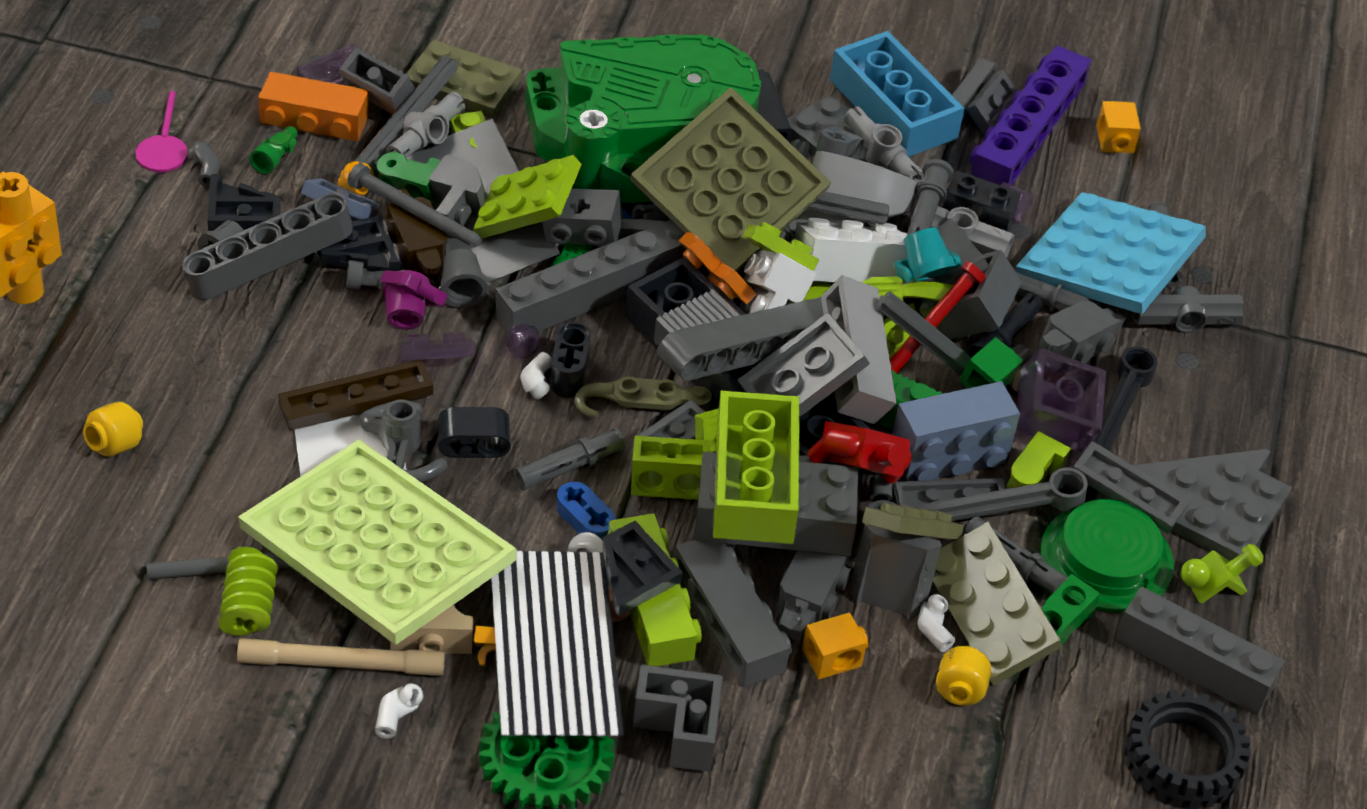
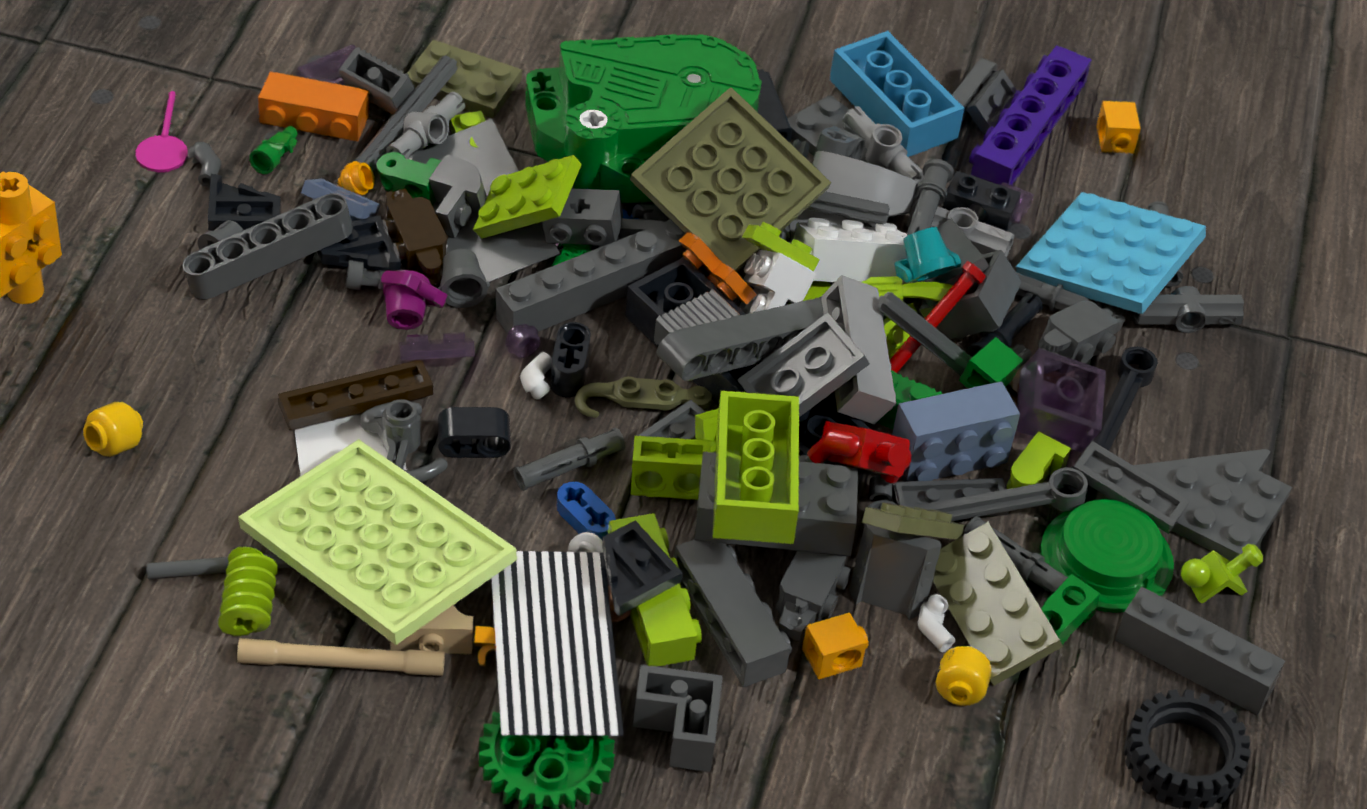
dark grey bar [348,163,481,247] -> none
white arm [375,684,423,739] -> none

